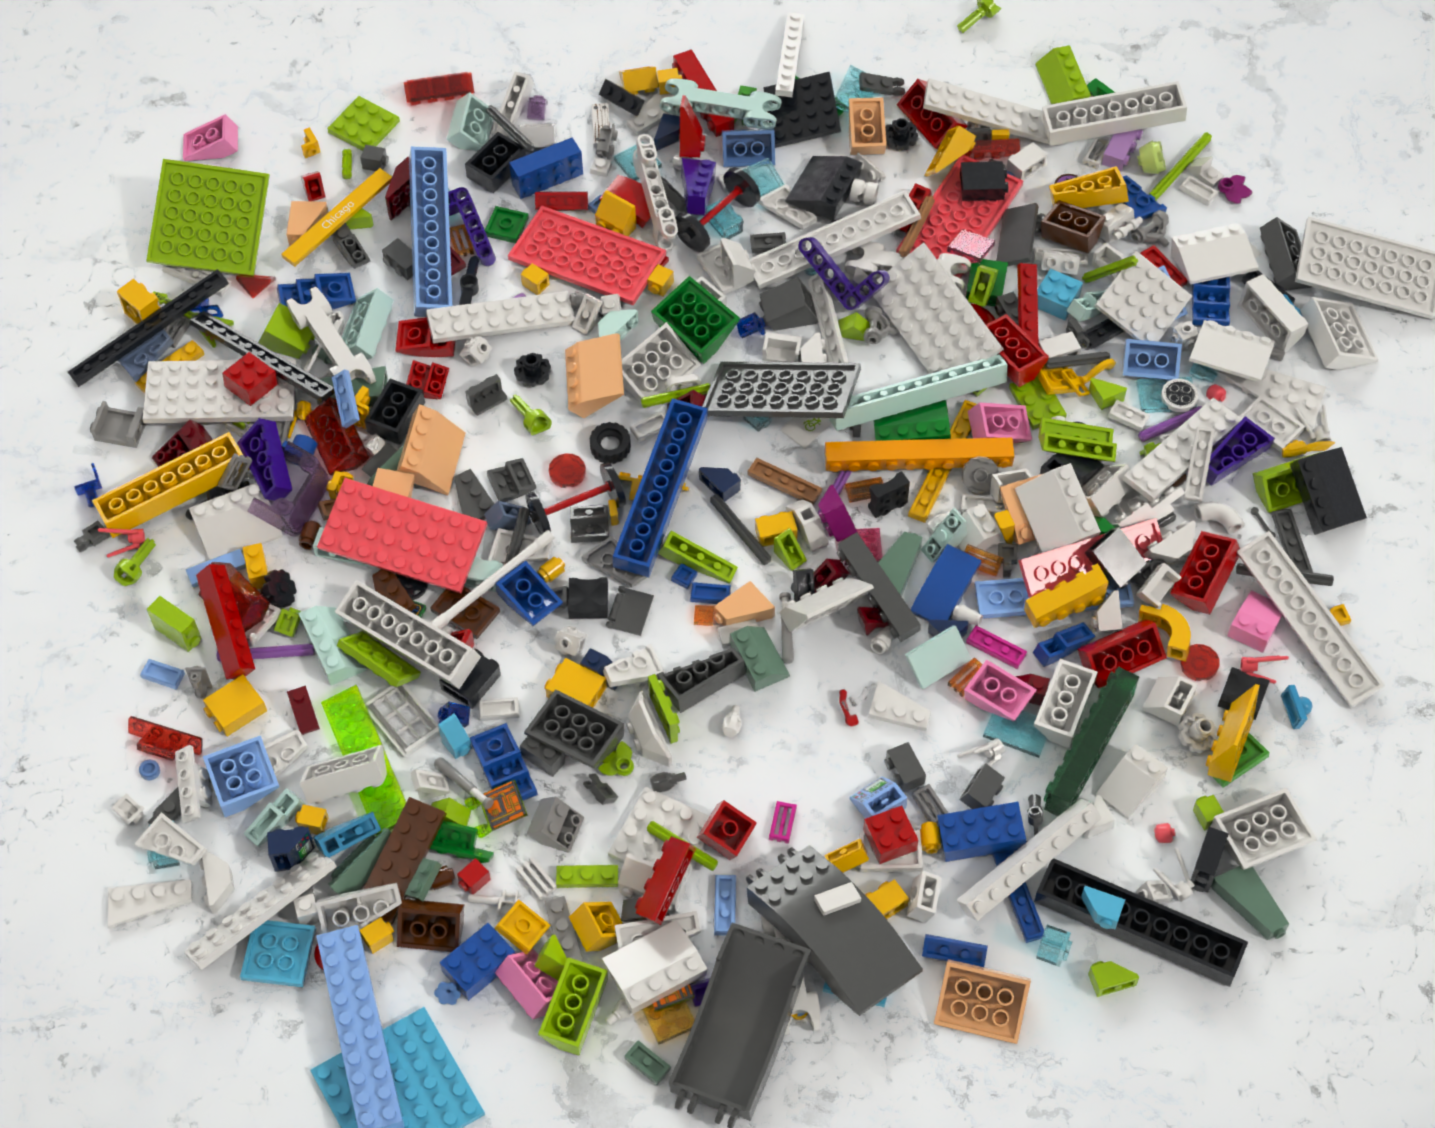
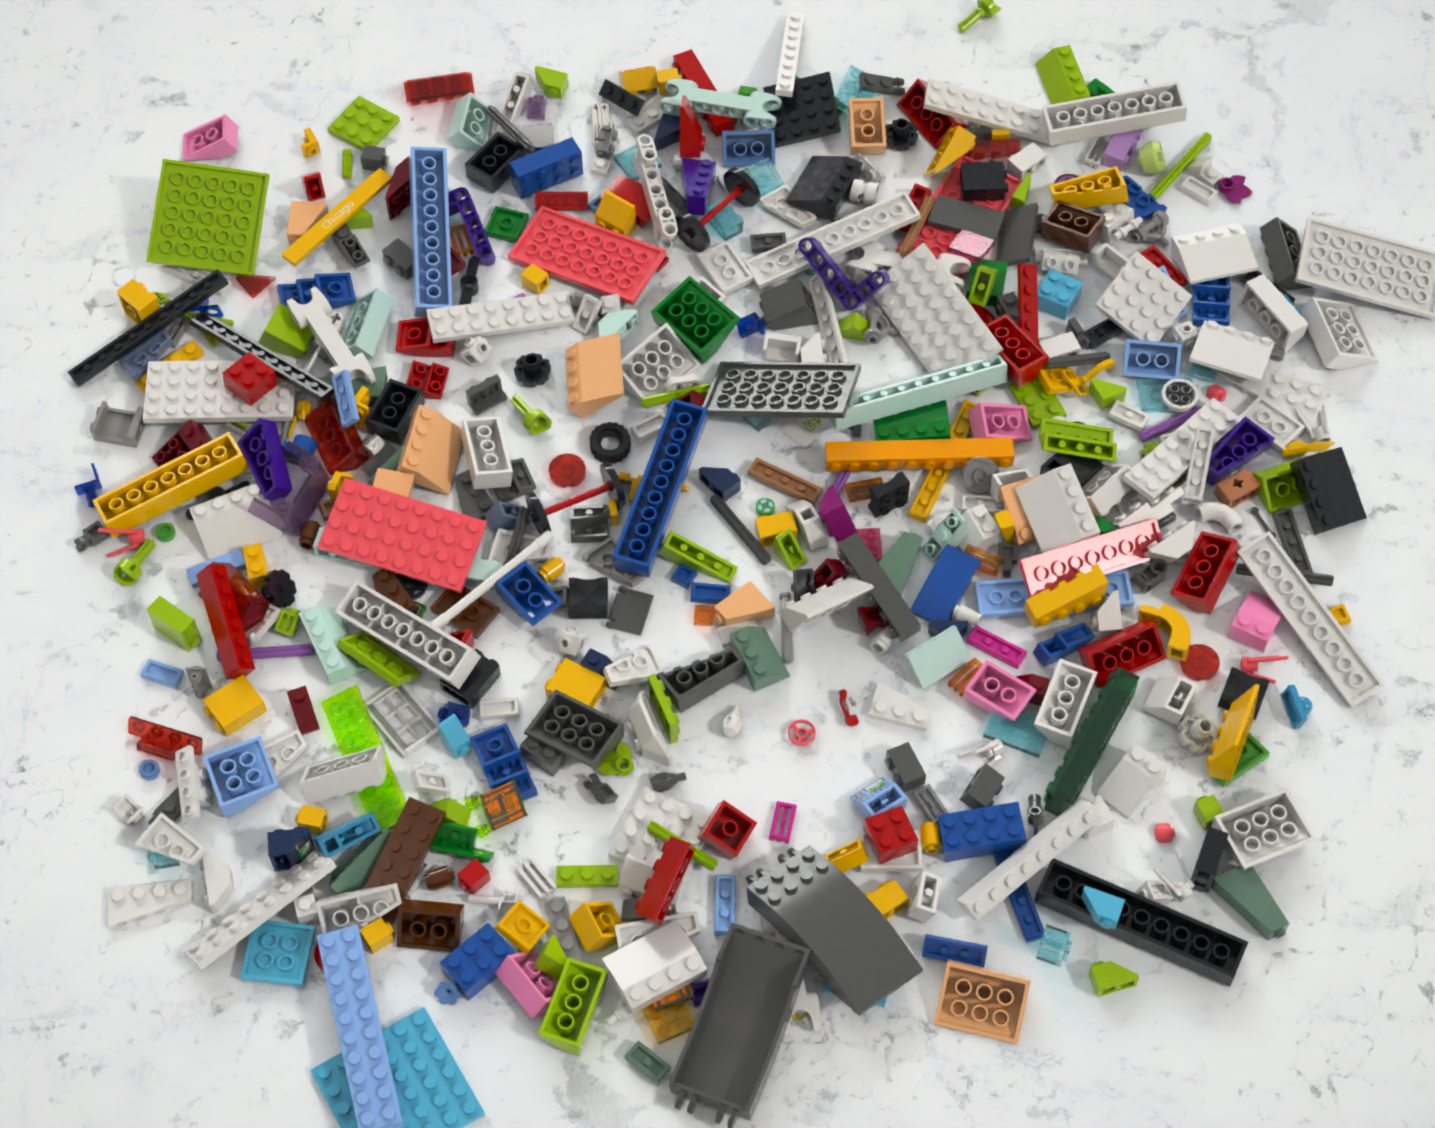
light grey tile [218,453,252,491] -> none
light aqua slope [243,788,306,847] -> none
sand green plate [405,858,442,902] -> none
light grey piece [434,757,494,809] -> none
light grey slope [526,796,584,853] -> none
yellow brick [647,264,674,297] -> none
white slope [720,238,756,287] -> none
white tile [814,882,861,916] -> none
light aqua slope [1066,291,1105,322] -> none
lime axle [1082,255,1138,283] -> none
brick [1085,527,1147,589] -> none
white panel [1135,563,1182,608] -> none
none -> bright green tile [156,523,176,542]
none -> white brick [461,416,513,490]
none -> lime slope [535,66,569,99]
none -> bright green tile [756,498,775,516]
none -> coral piece [788,719,816,746]
none -> dark grey tile [927,195,1006,243]
none -> lime slope [1010,173,1031,208]
none -> nougat brick [1214,468,1261,508]

